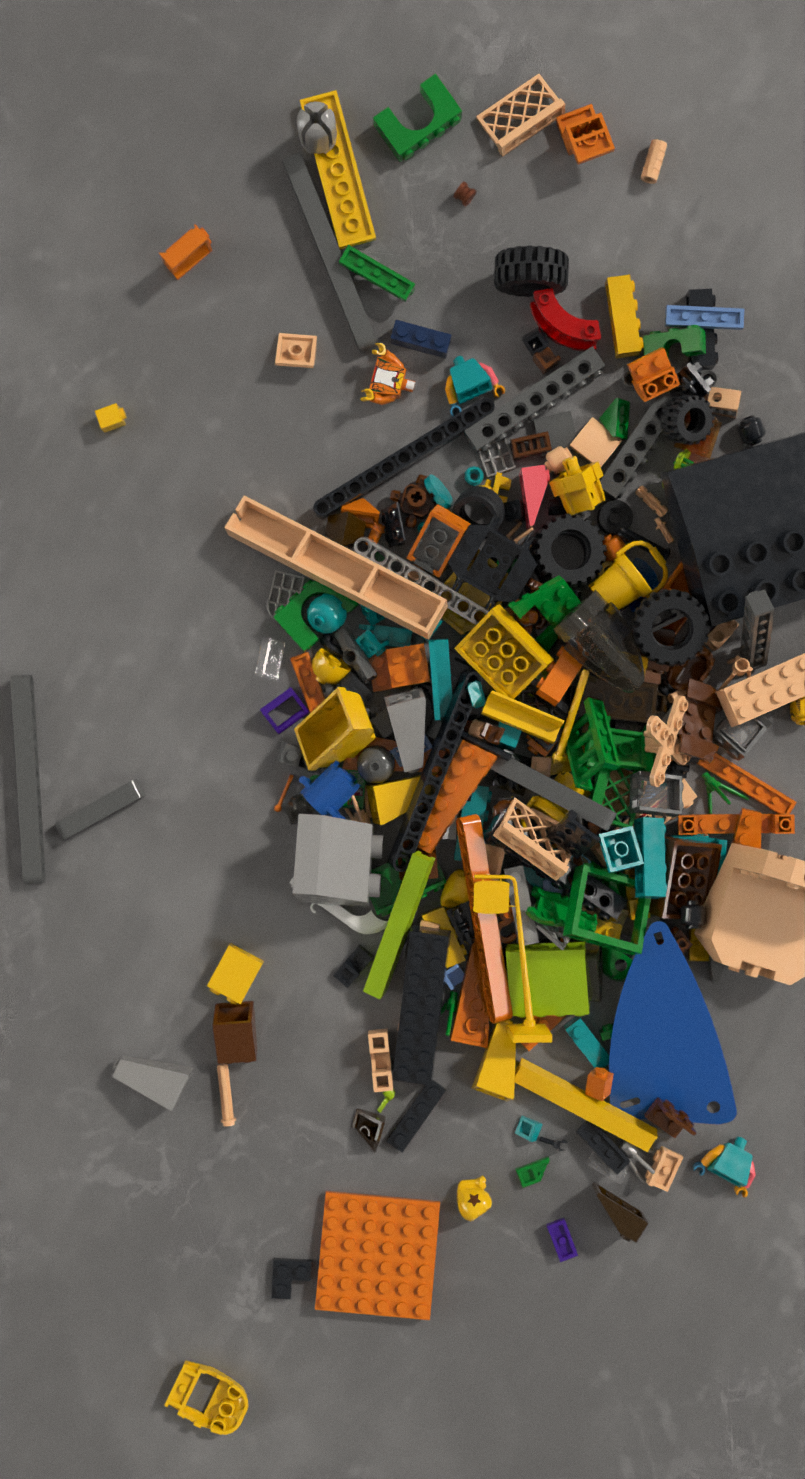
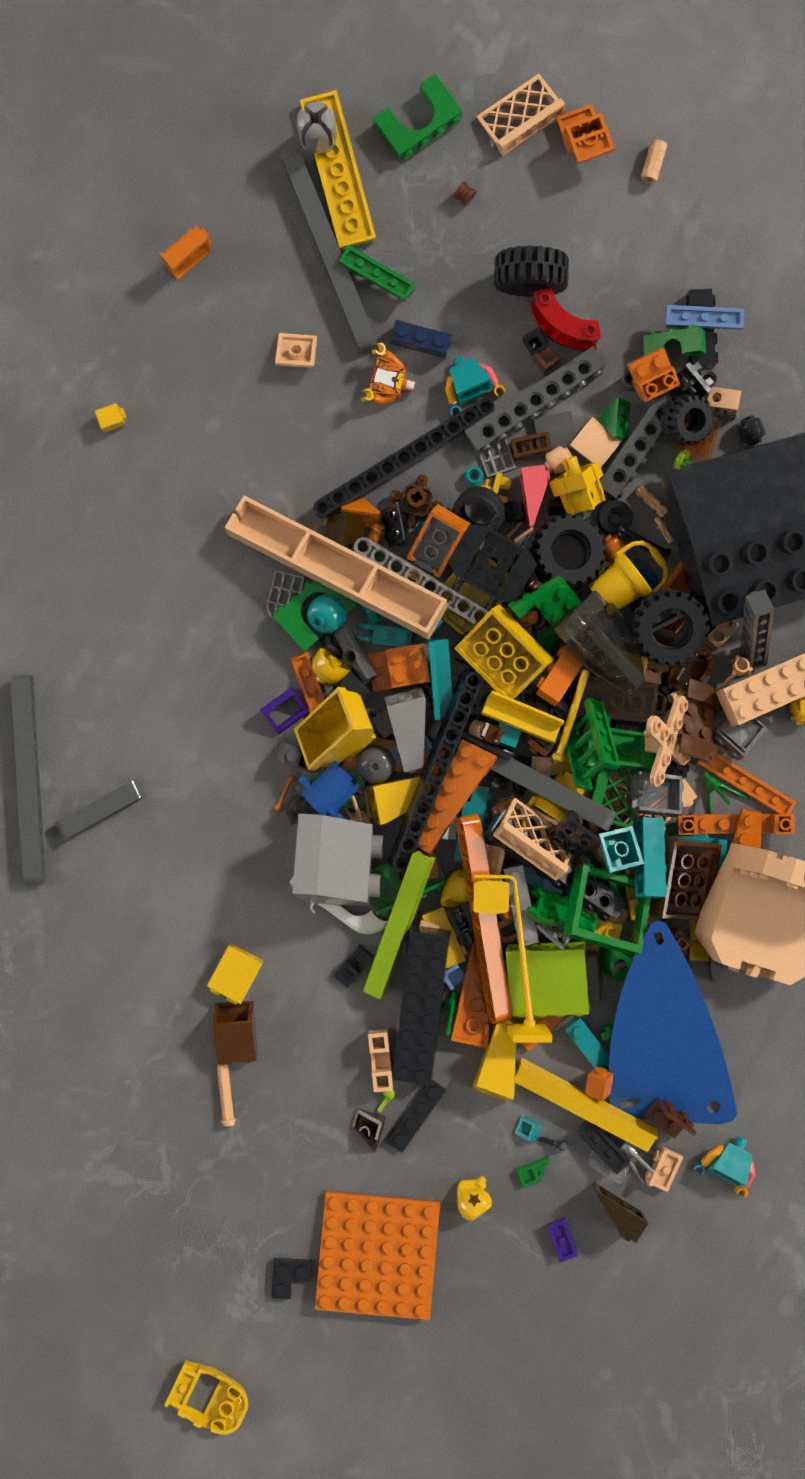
light grey slope [112,1056,194,1111] -> none
clear slope [255,638,285,680] -> none
teal bracket [355,629,390,658] -> none
teal tile [424,474,454,509] -> none
teal piece [467,681,486,708] -> none
yellow brick [605,274,644,359] -> none
black head [680,901,706,929] -> none

